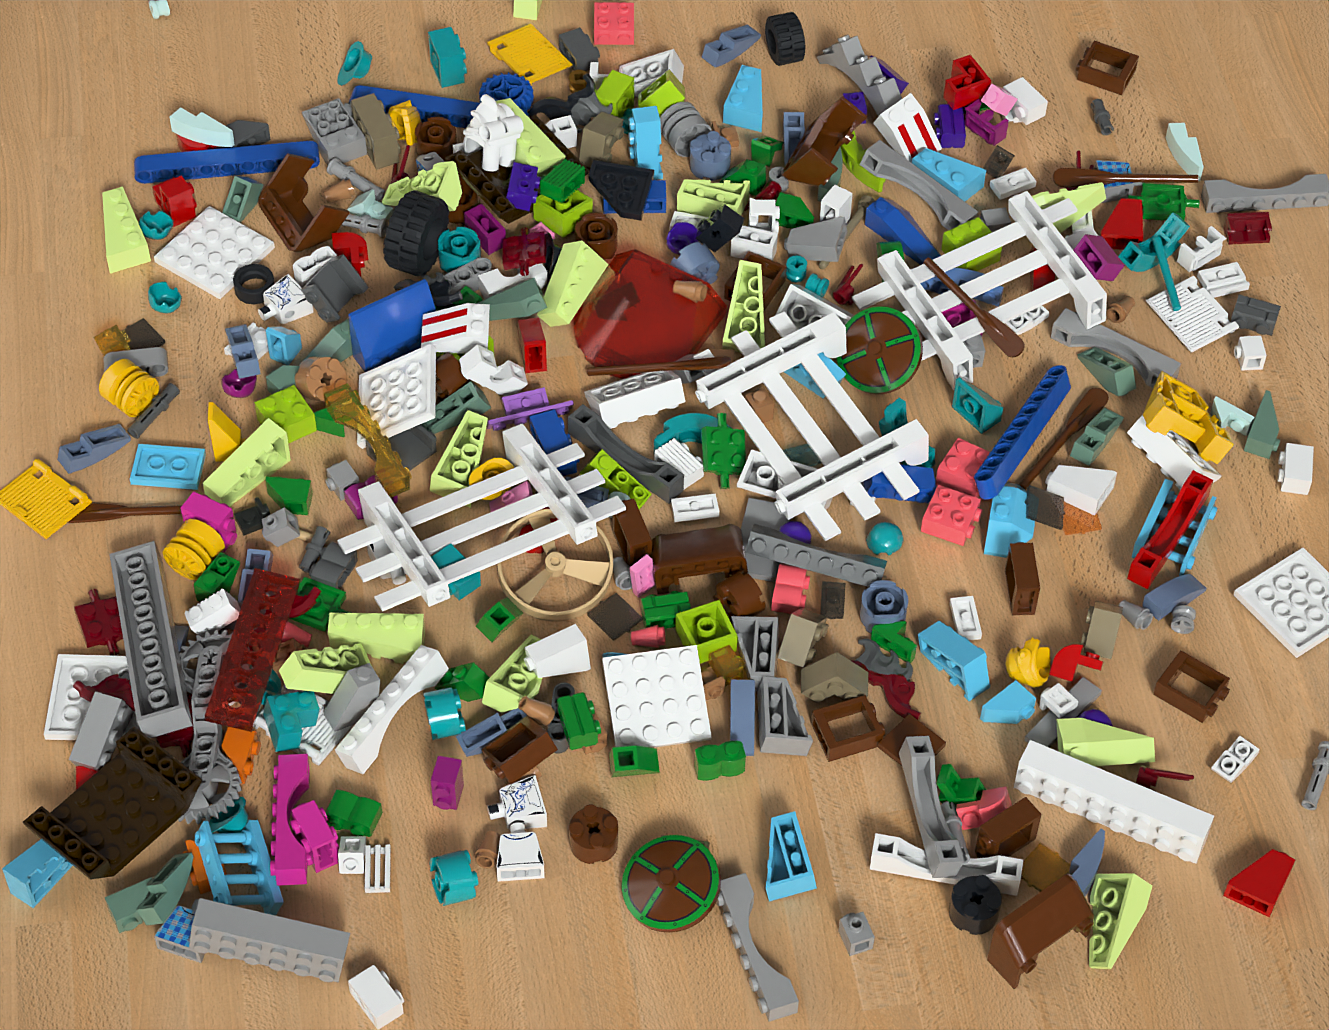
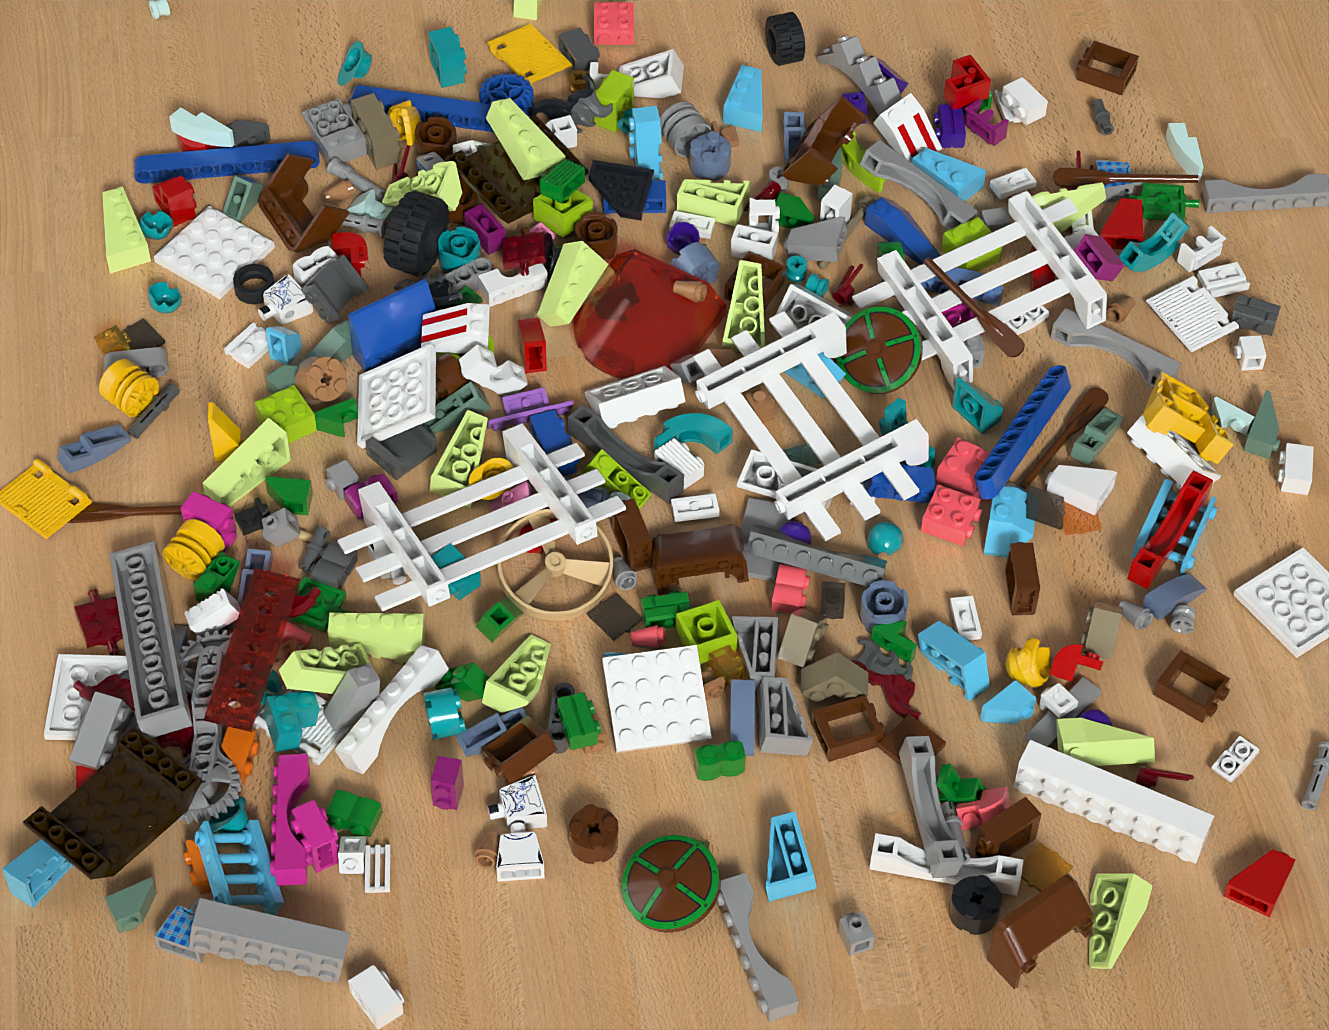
medium azure plate [130,444,206,490] -> none
sand green slope [136,852,194,926] -> none
magenta hair [221,369,257,398] -> none
sand blue slope [225,324,261,379] -> none
clear yellow arch [324,383,412,498] -> none
teal brick [430,850,479,906] -> none
white helmet [463,94,524,171] -> none
sand green slope [476,277,547,321] -> none
dark purple brick [506,162,541,211] -> none
medium nougat cone [518,696,555,726] -> none
white slope [524,624,591,678] -> none
dark tan brick [579,111,624,168] -> none
reddish brown piece [587,356,731,376] -> none
green slope [609,745,660,778] -> none
bright pink plate [629,555,655,597] -> none
lime brick [638,69,685,117] -> none
black brick [695,204,745,252] -> none
green plate [701,413,746,489] -> none
sand blue slope [702,25,761,68] -> none
reddish brown brick [713,570,766,624] -> none
green slope [720,159,766,196] -> none
green slope [751,135,784,167] -> none
bright pink brick [981,84,1018,116] -> none
clear smoke brick [983,145,1015,179] -> none
sand blue slope [1069,828,1105,896] -> none
sand green slope [1077,347,1136,397] -> none
teal bar [1152,237,1181,311] -> none
dark red hinge [1224,212,1272,245] -> none

